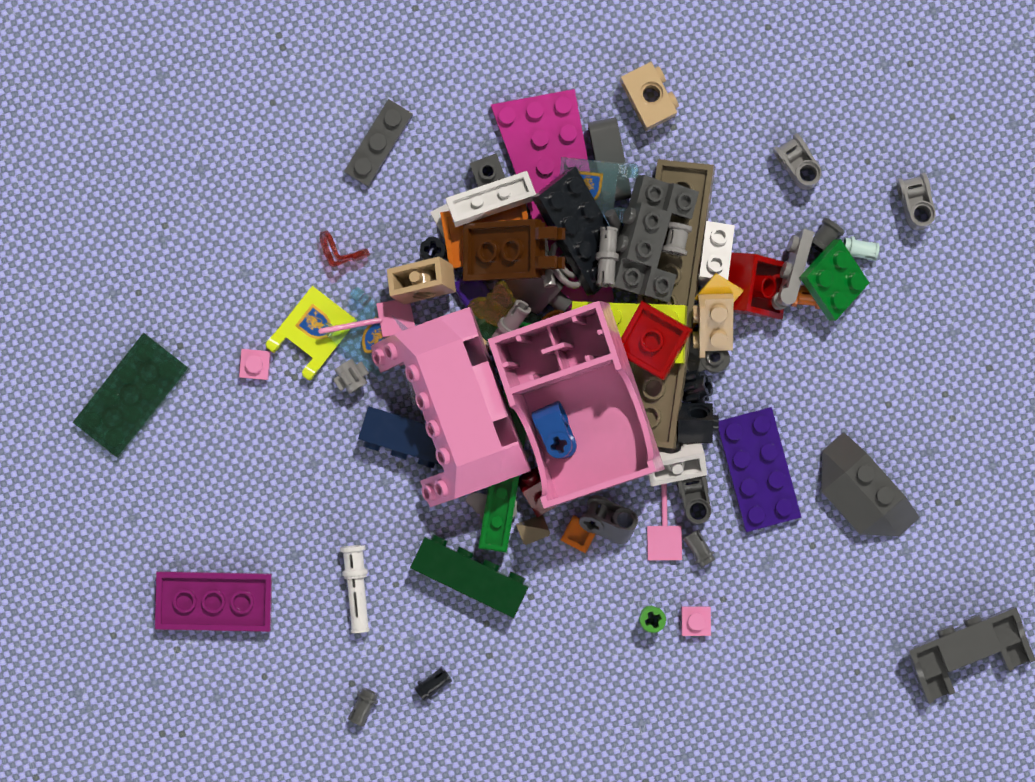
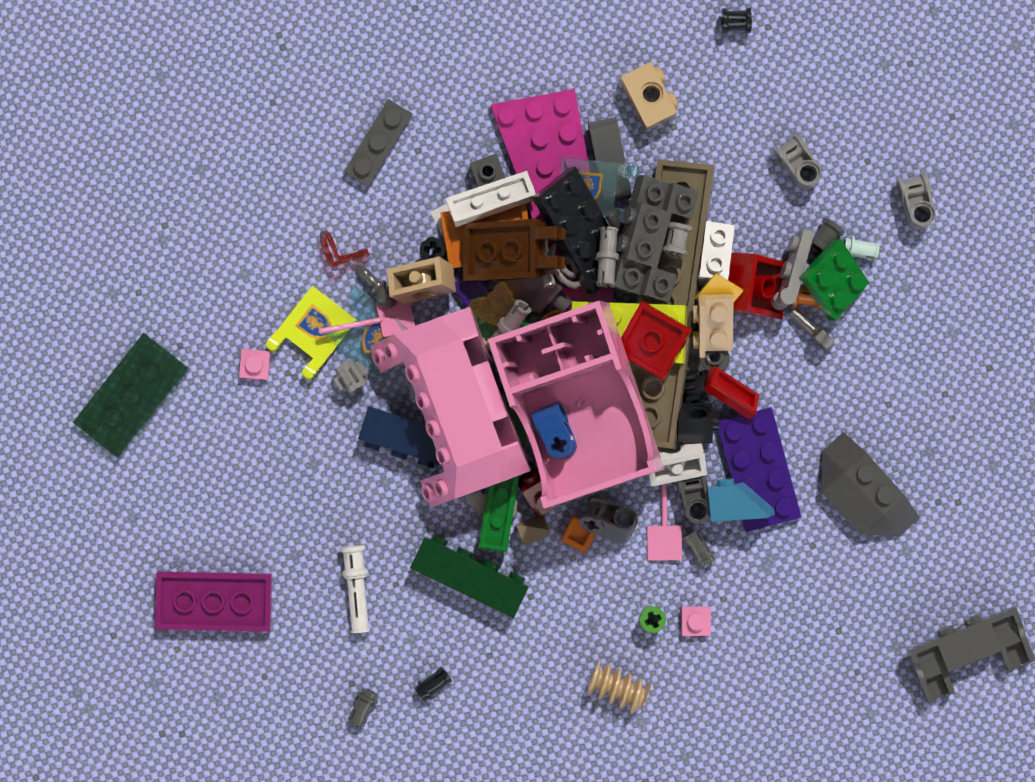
none -> dark grey bar [356,264,397,309]
none -> tan piece [588,660,652,715]
none -> red tile [705,366,759,420]
none -> dark azure slope [708,478,775,522]
none -> black bush [721,7,752,34]
none -> flat silver bar [789,308,835,353]

